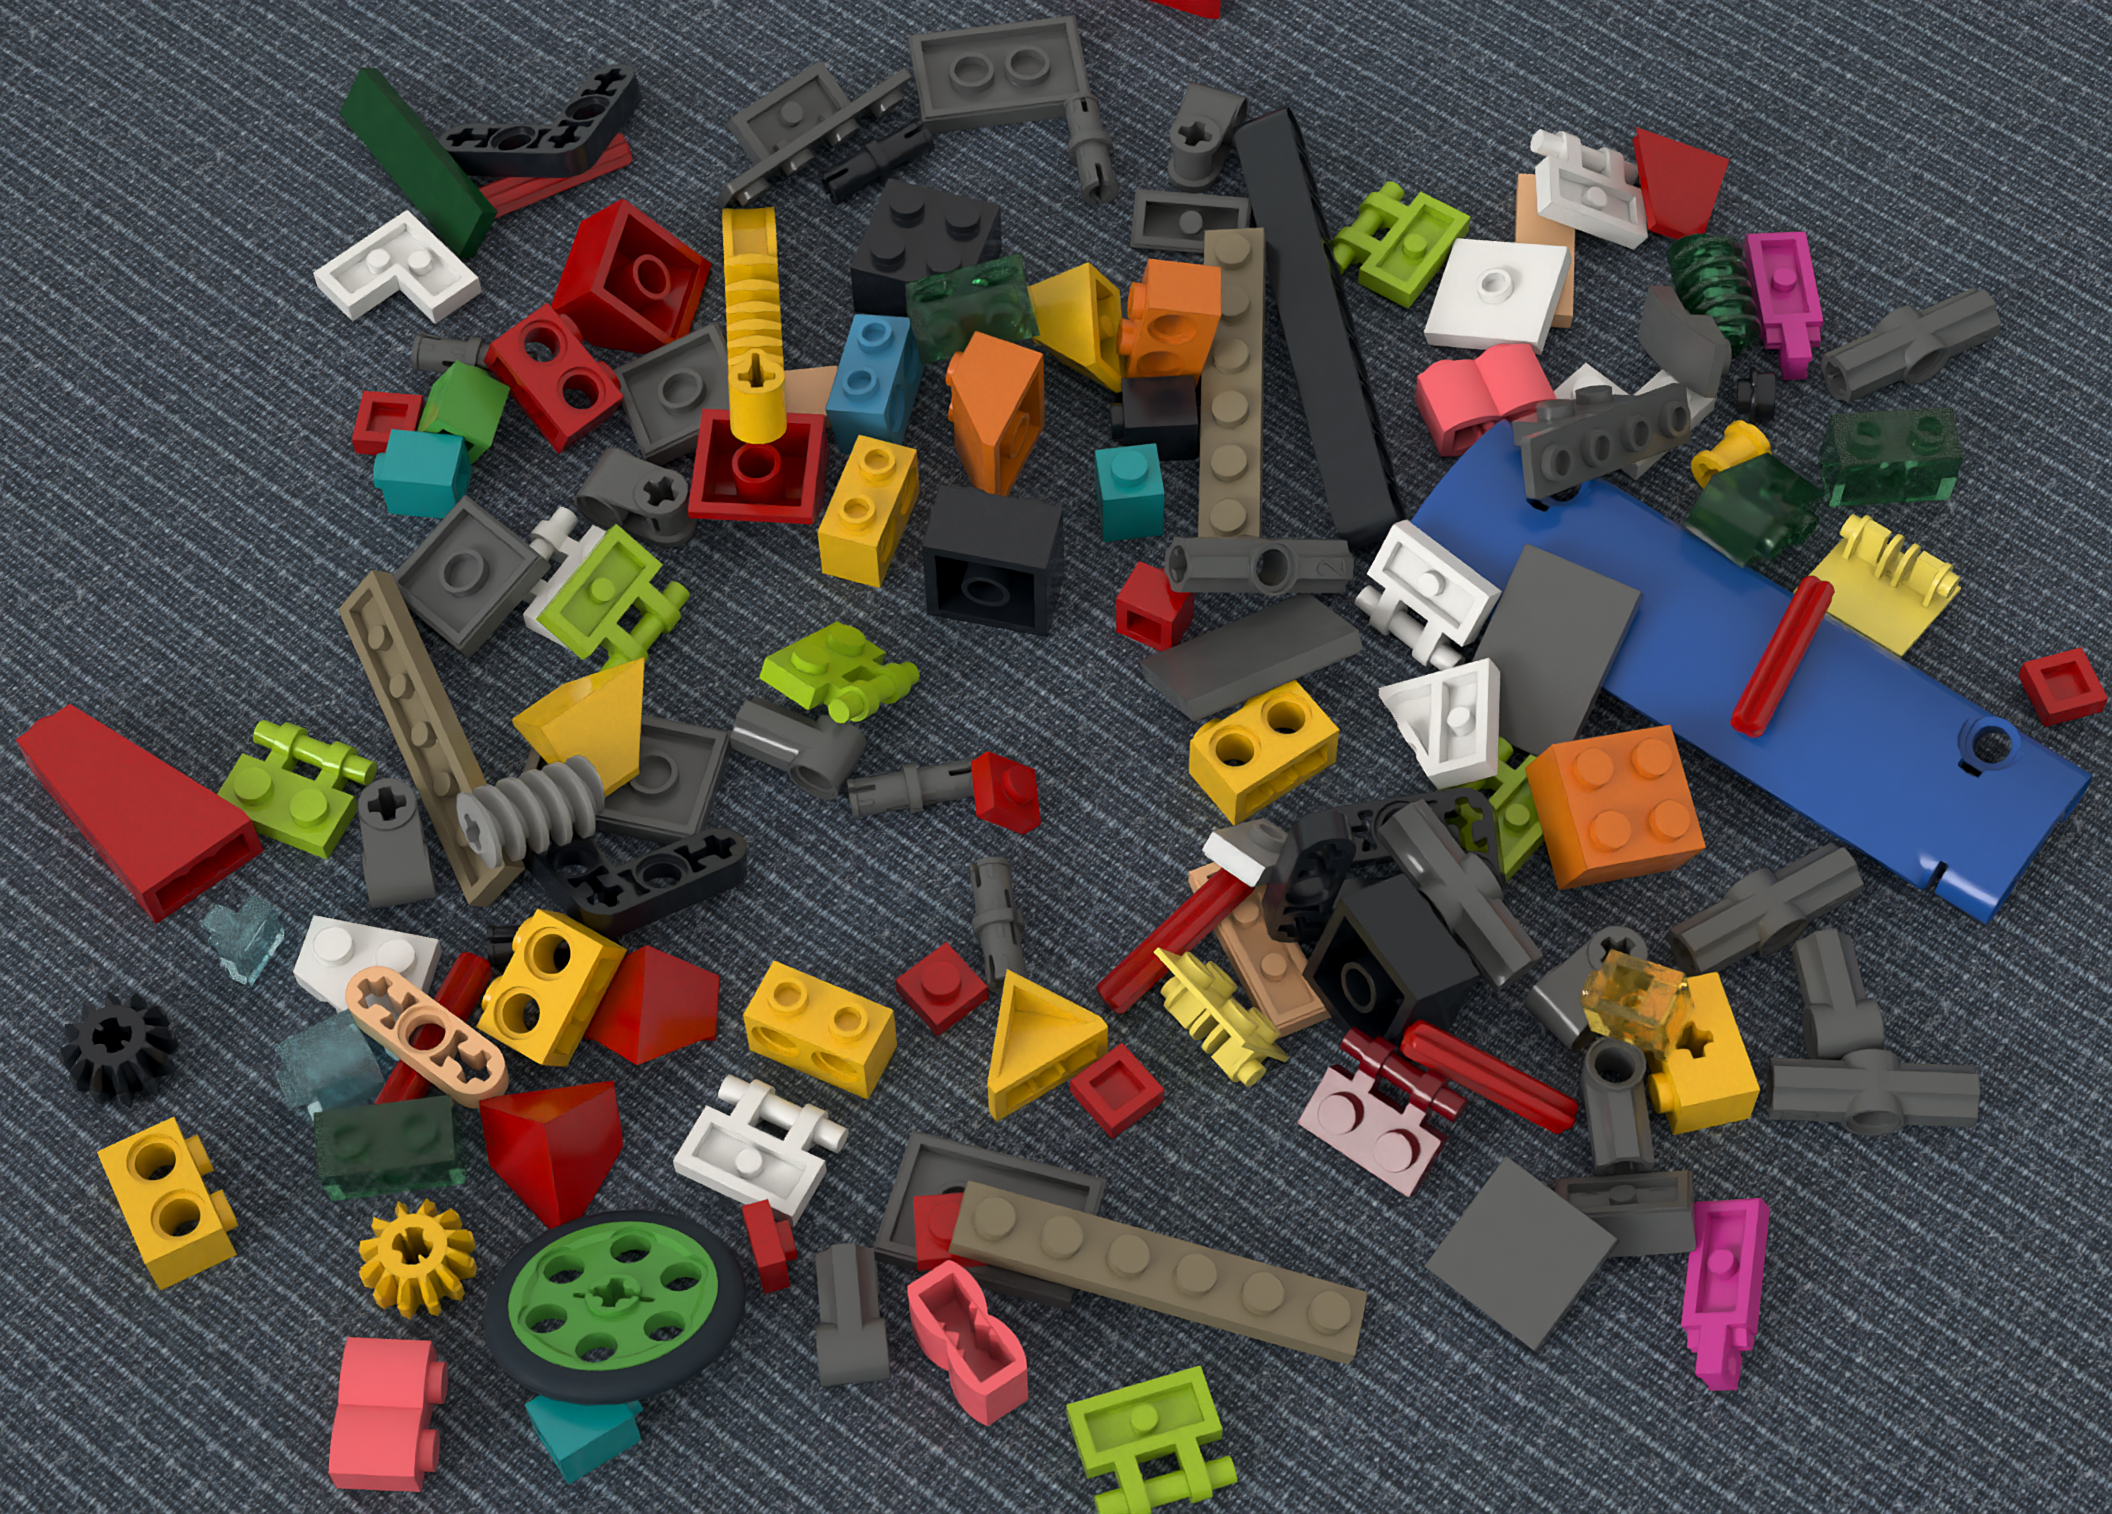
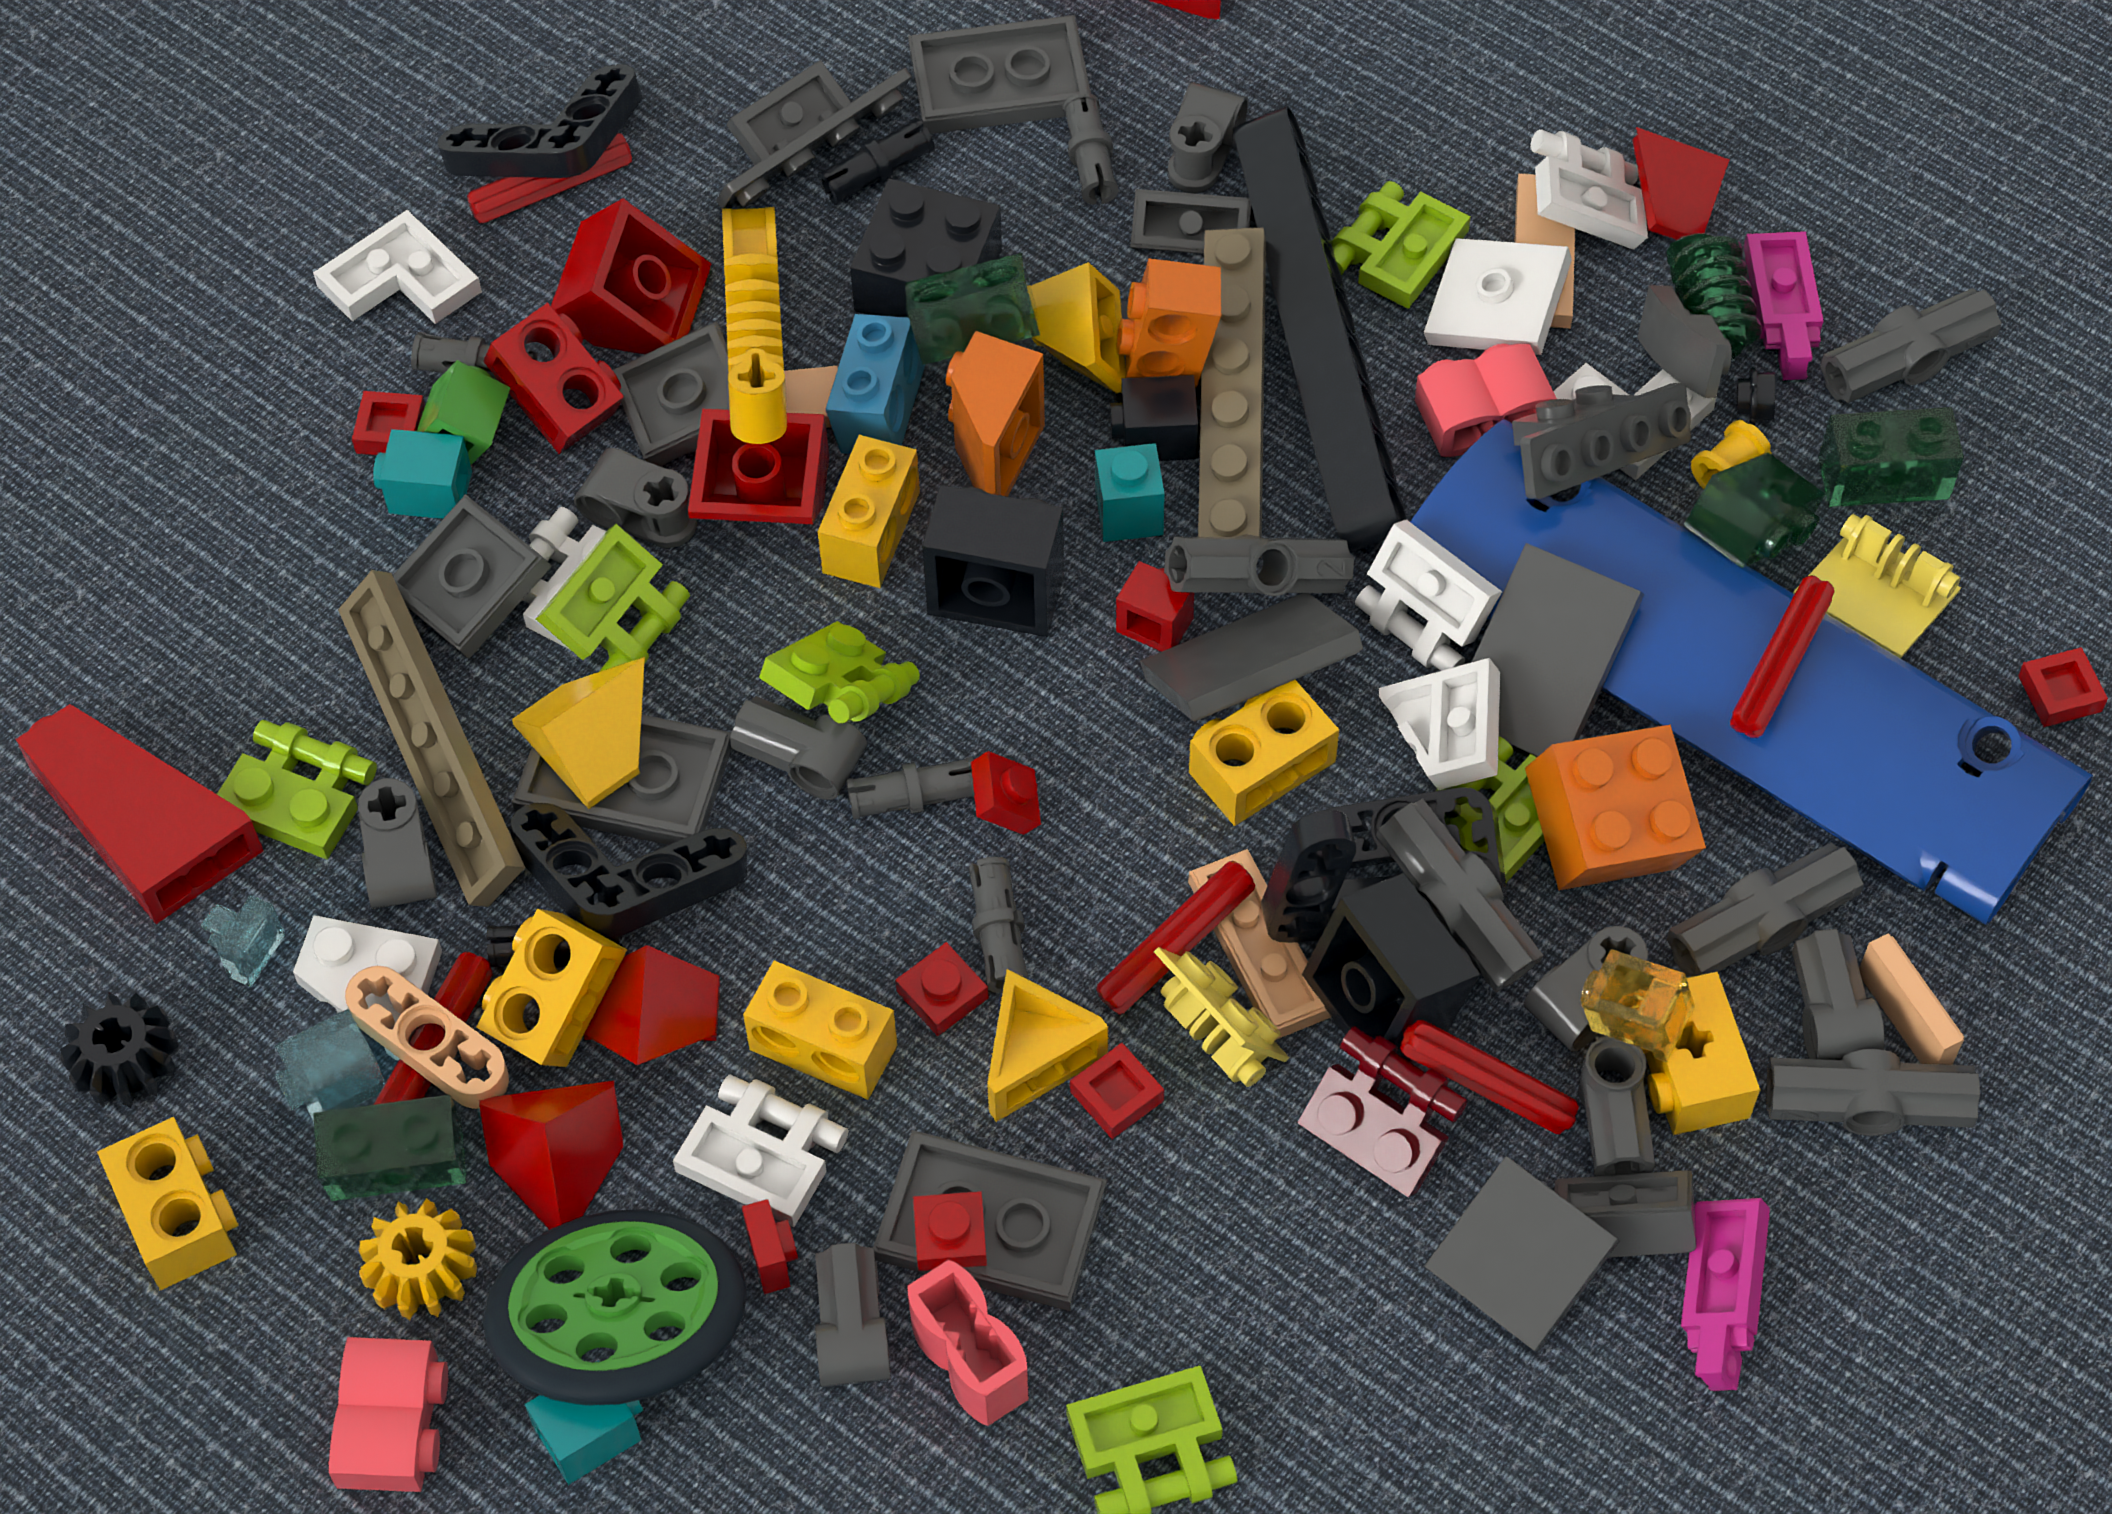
dark green tile [339,67,498,258] -> none
light grey piece [456,754,605,870] -> none
dark tan plate [948,1180,1368,1365] -> none
light grey plate [1202,818,1288,887] -> none
none -> light nougat tile [1859,933,1964,1065]

